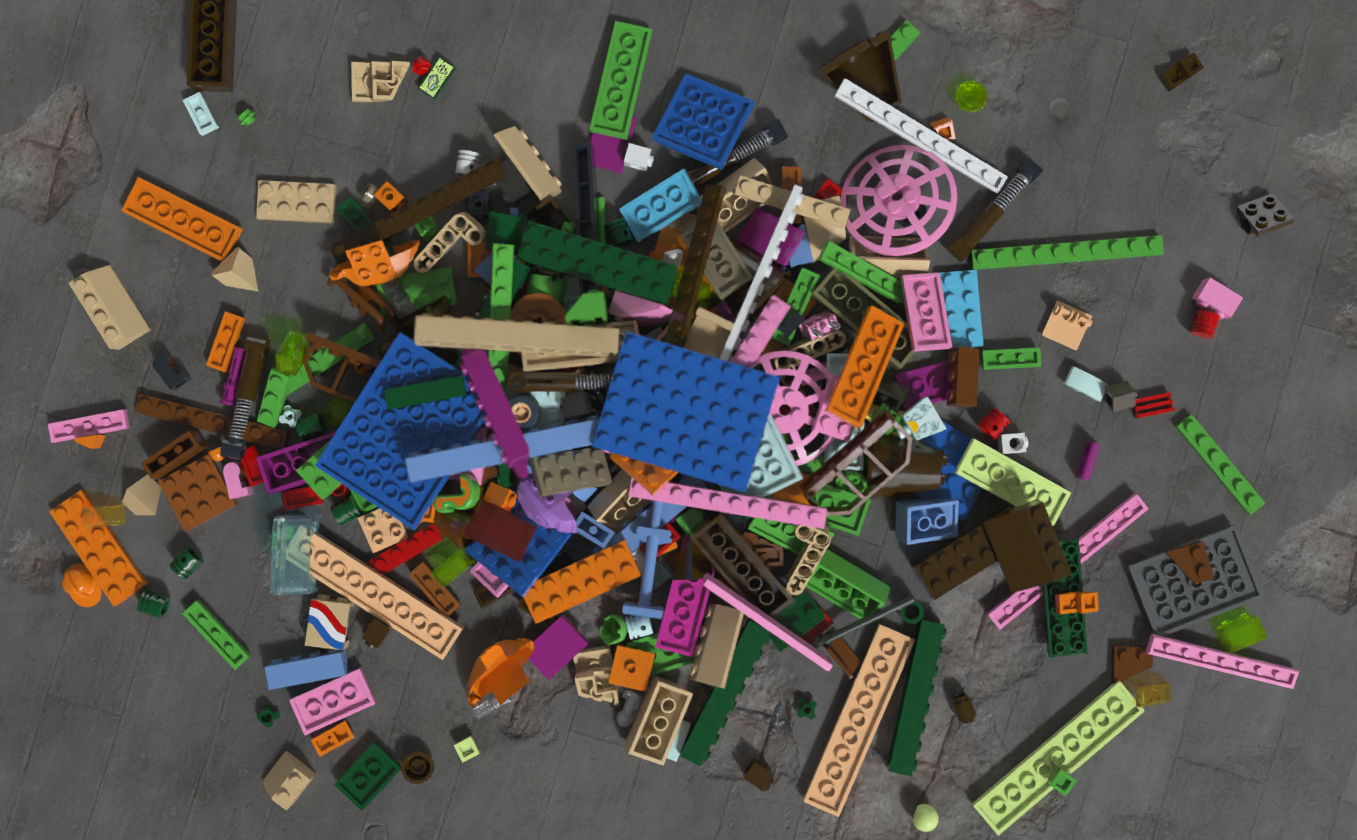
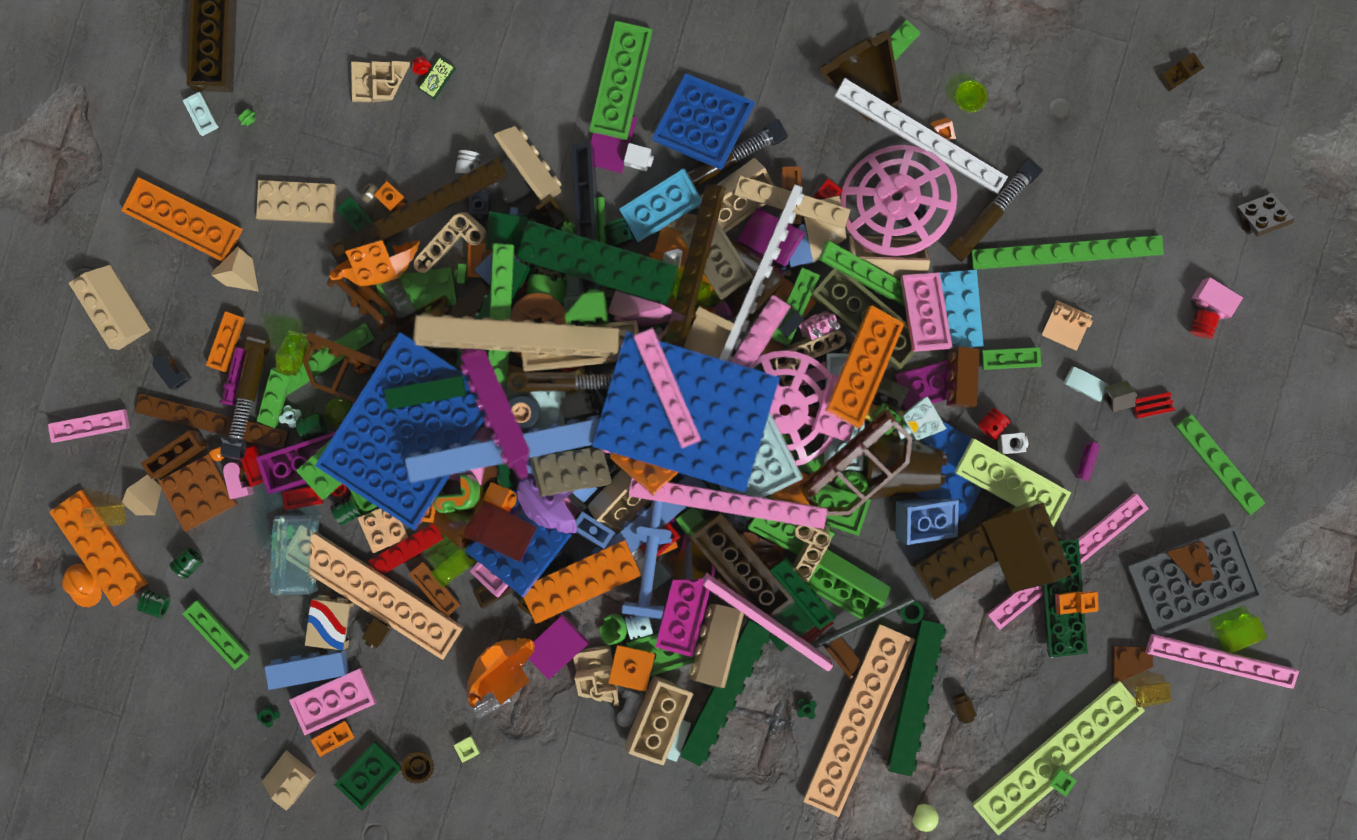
orange slope [74,435,105,449] -> none
bright green bracket [415,216,441,244] -> none
dark brown brick [743,758,774,792] -> none
none -> bright green plate [454,264,468,286]
none -> bright pink plate [634,328,701,448]
none -> dark green plate [770,557,836,629]

